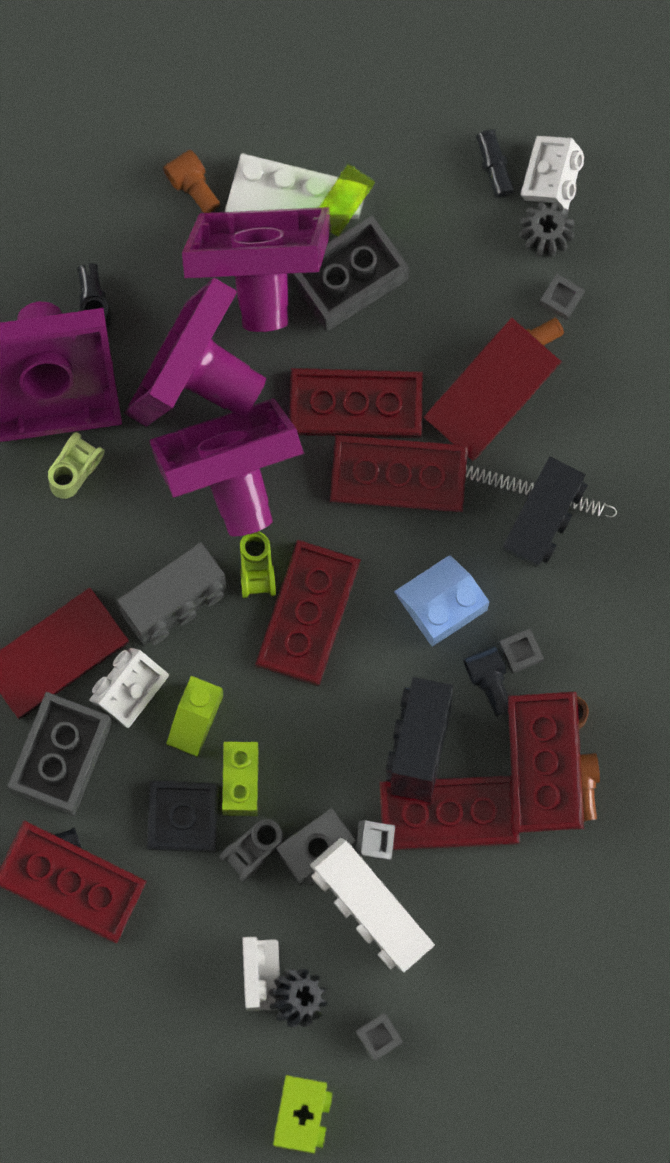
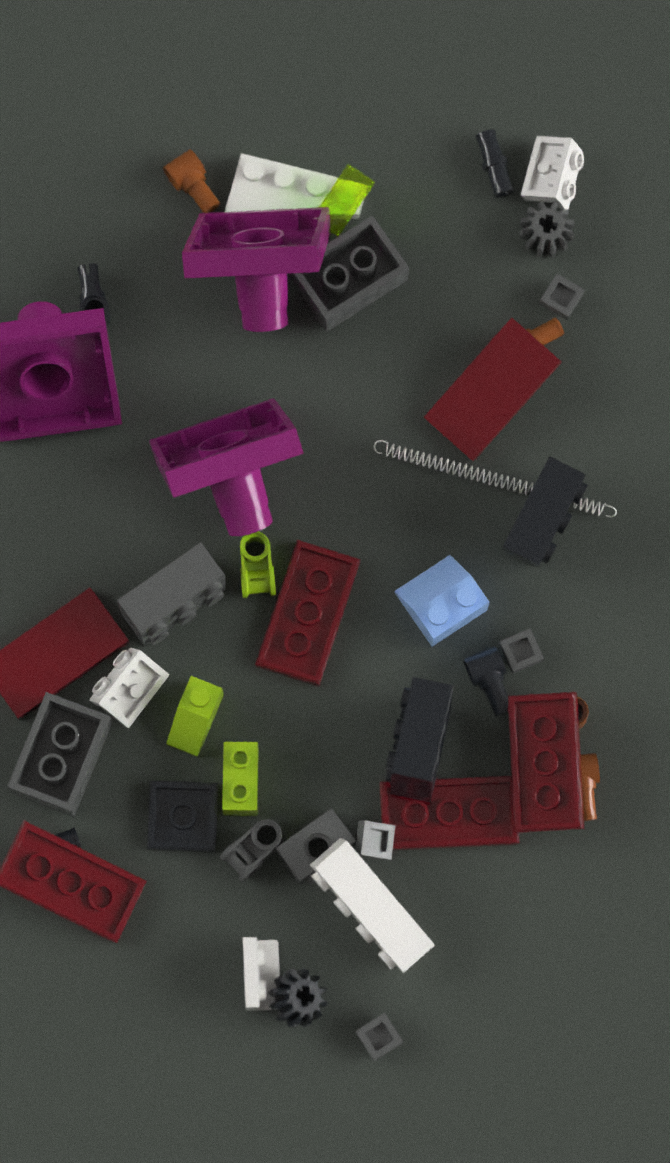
yellowish green piece [48,432,105,499] -> none
magenta piece [123,278,266,427] -> none
lime brick [273,1075,333,1154] -> none
dark red tile [289,368,423,438] -> none
dark red tile [330,435,468,512] -> none

